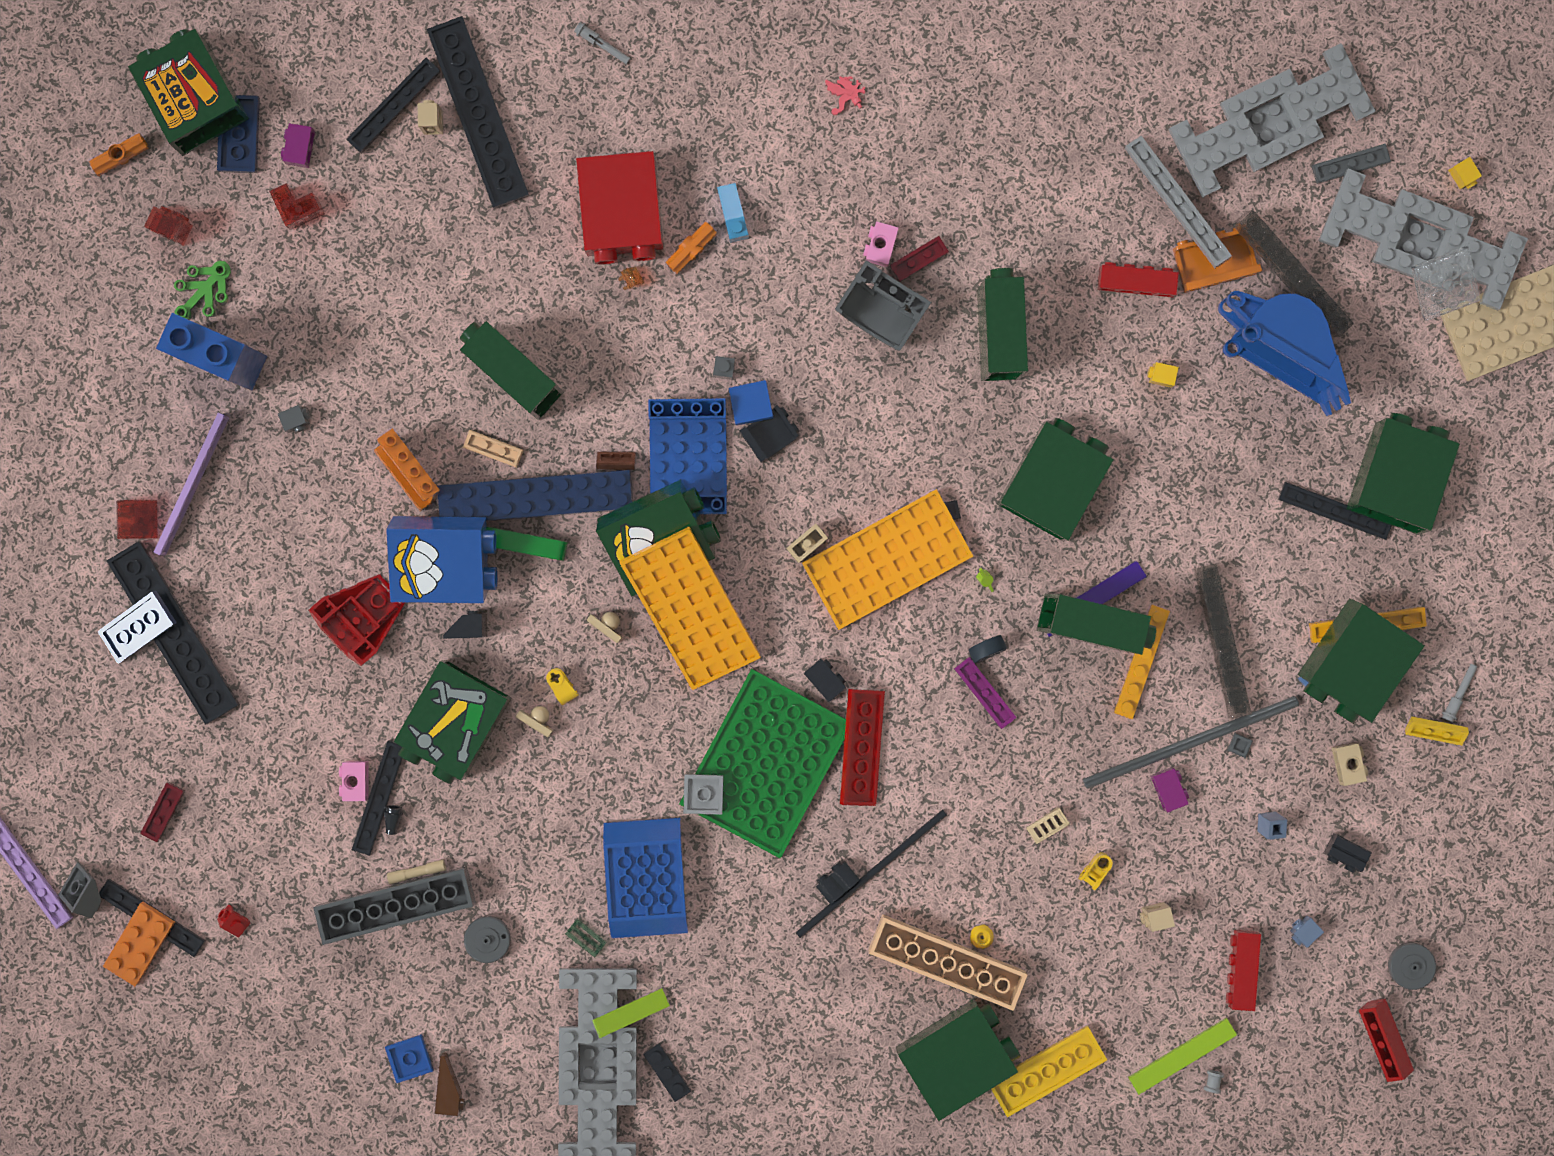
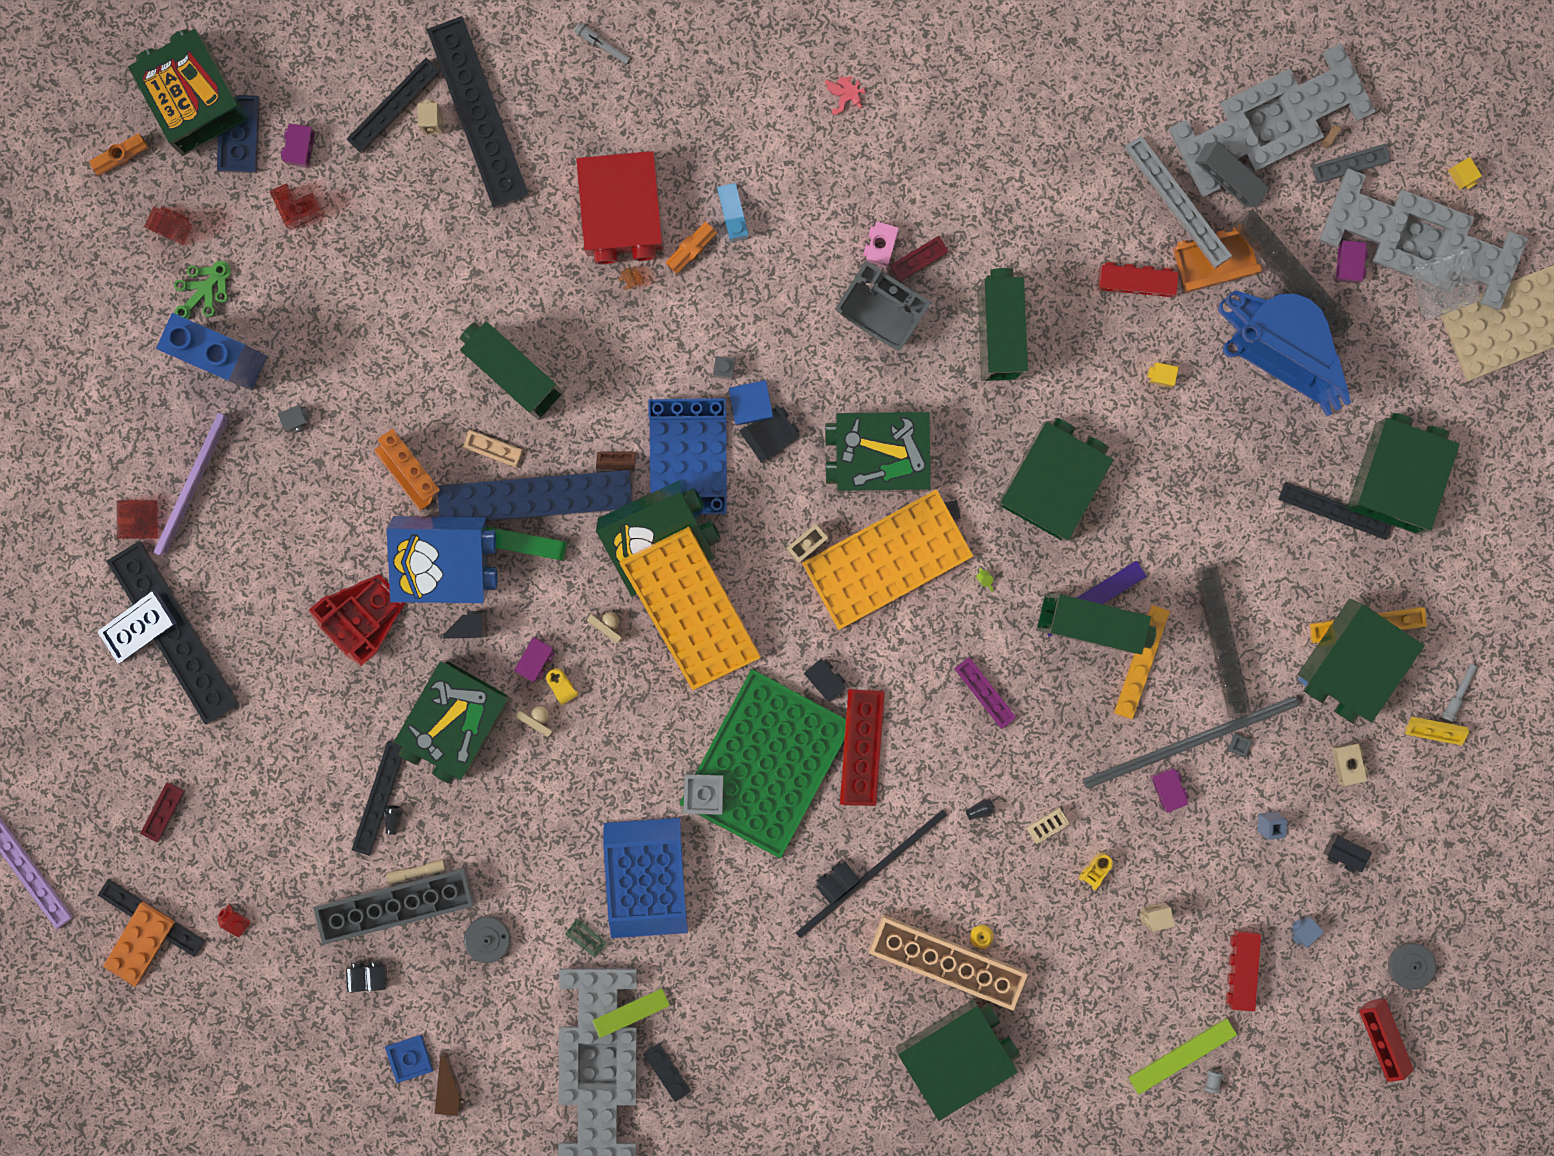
dark grey slope [58,862,102,918] -> none
bright pink brick [339,761,369,801] -> none
black wheel [968,635,1007,663] -> none
yellow plate [991,1025,1107,1117] -> none
none -> black brick [346,961,388,992]
none -> magenta brick [514,637,555,682]
none -> dark green brick [825,412,931,493]
none -> black cone [965,798,996,820]
none -> dark grey brick [1195,142,1269,208]
none -> medium nougat tile [1320,125,1341,148]
none -> magenta brick [1335,241,1368,284]

